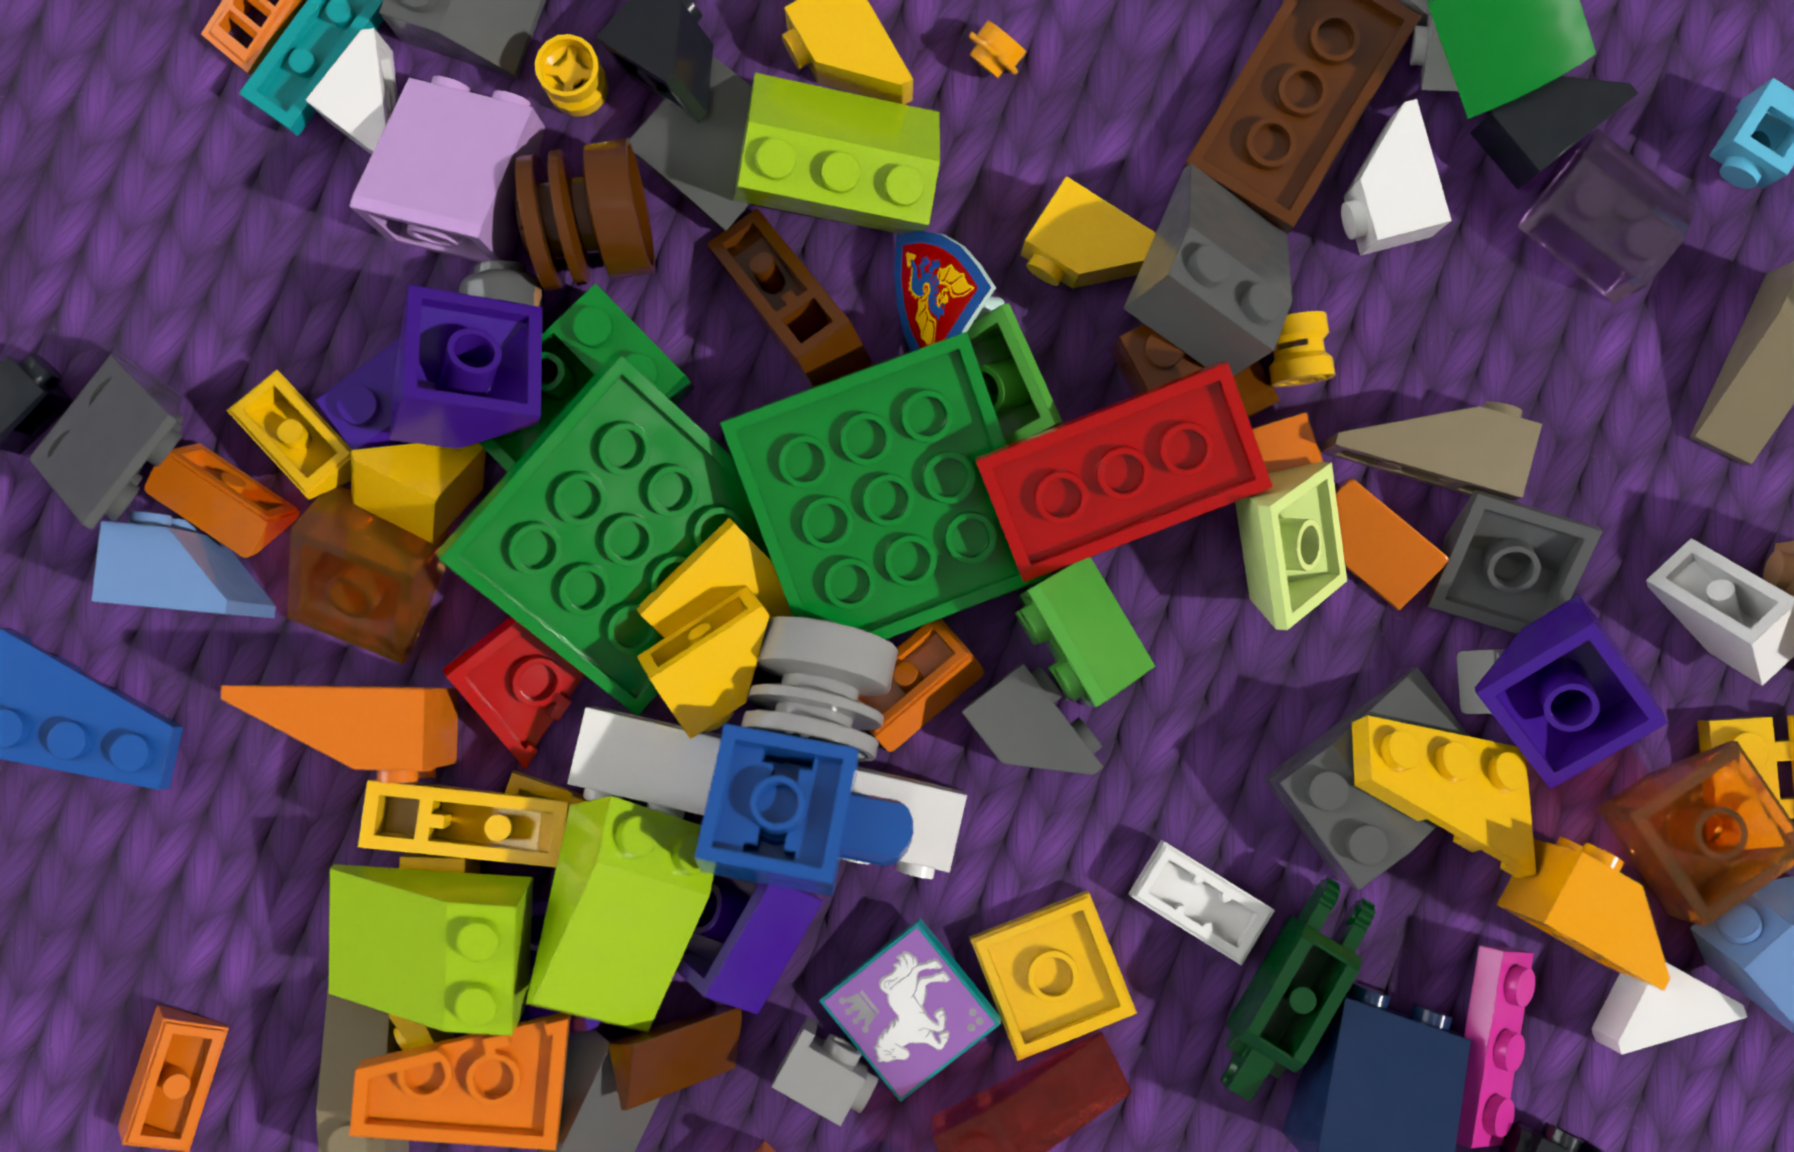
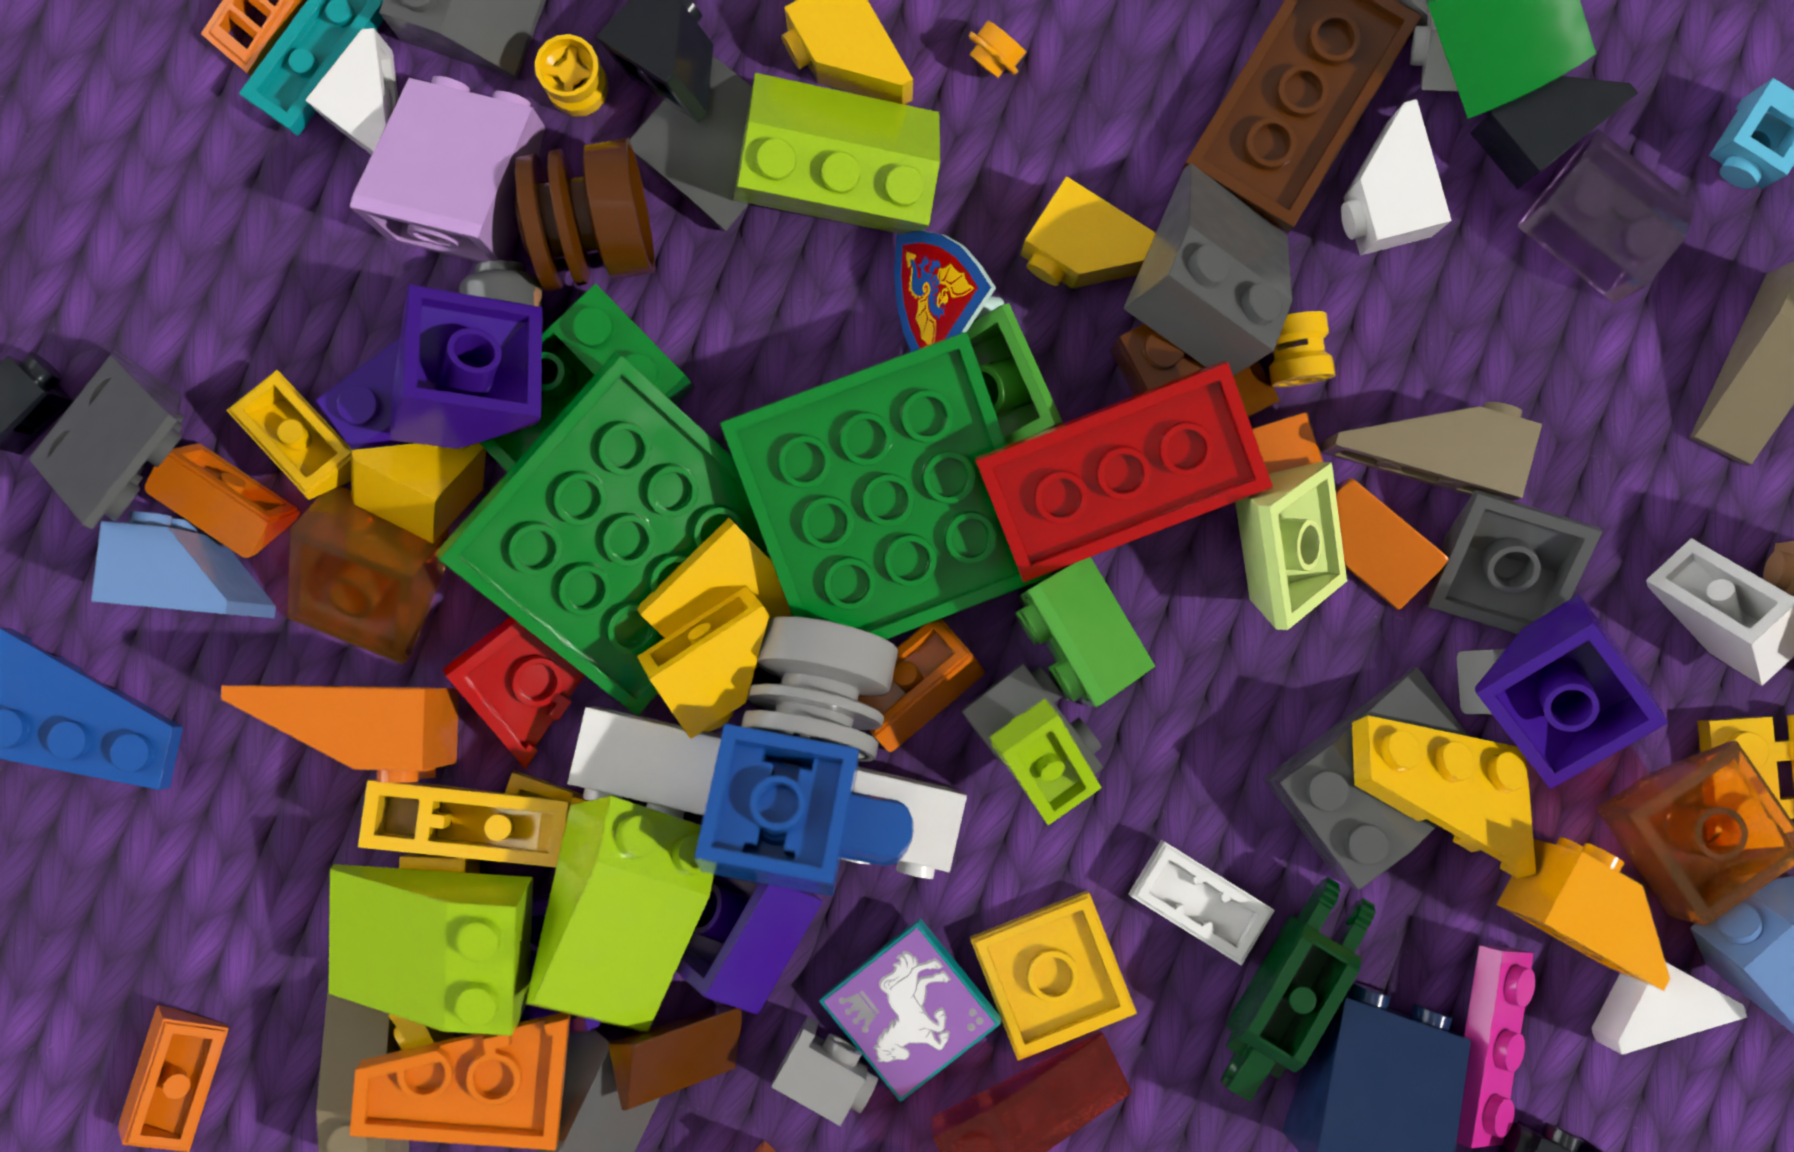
reddish brown slope [707,208,873,388] -> none
none -> lime slope [989,698,1102,826]

